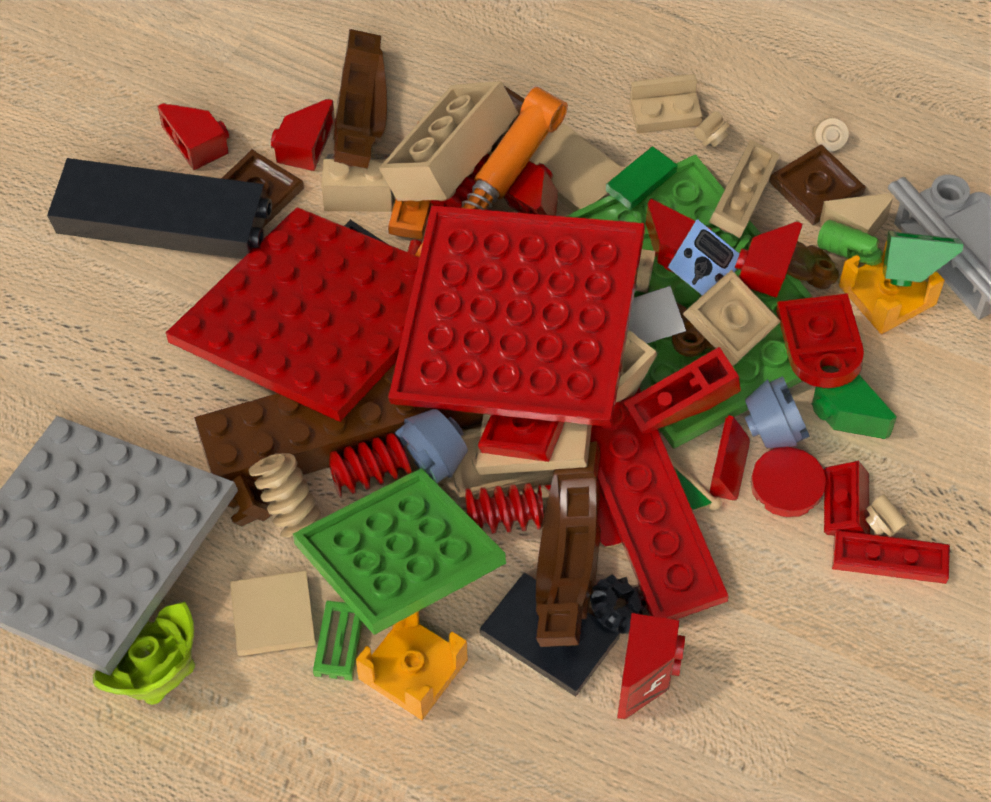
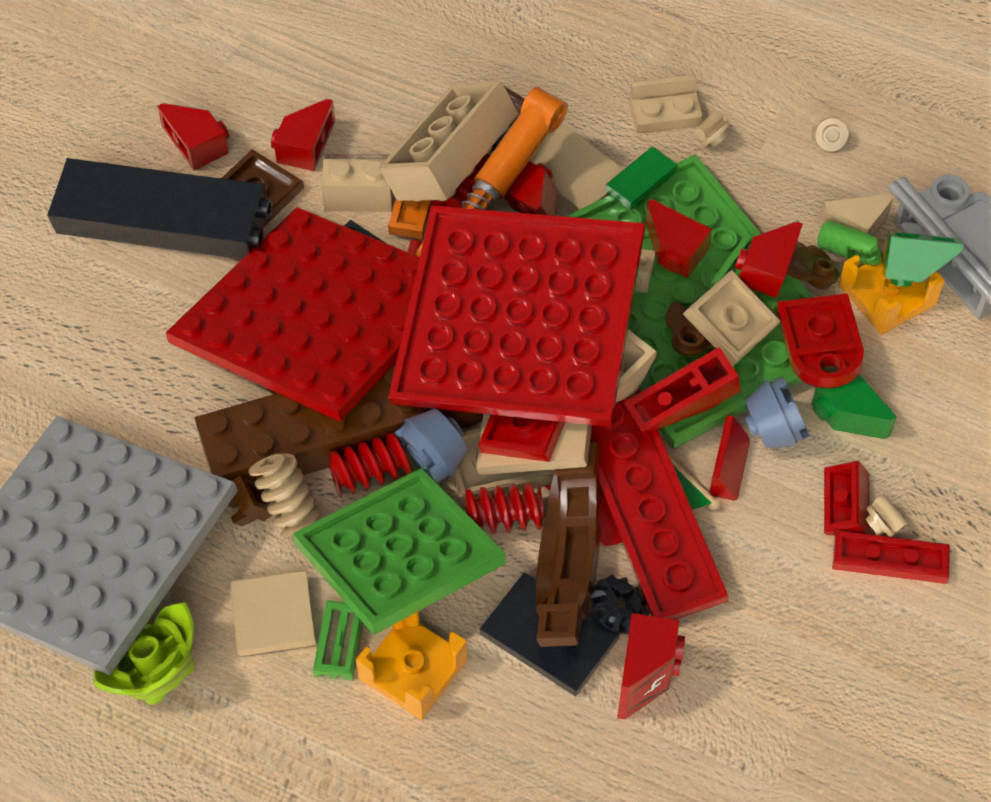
reddish brown piece [333,29,387,169] -> none
white sticker [628,286,686,344] -> none
sticker [668,219,739,296] -> none
tan plate [709,139,780,238] -> none
red tile [750,447,826,517] -> none
reddish brown tile [769,144,866,225] -> none

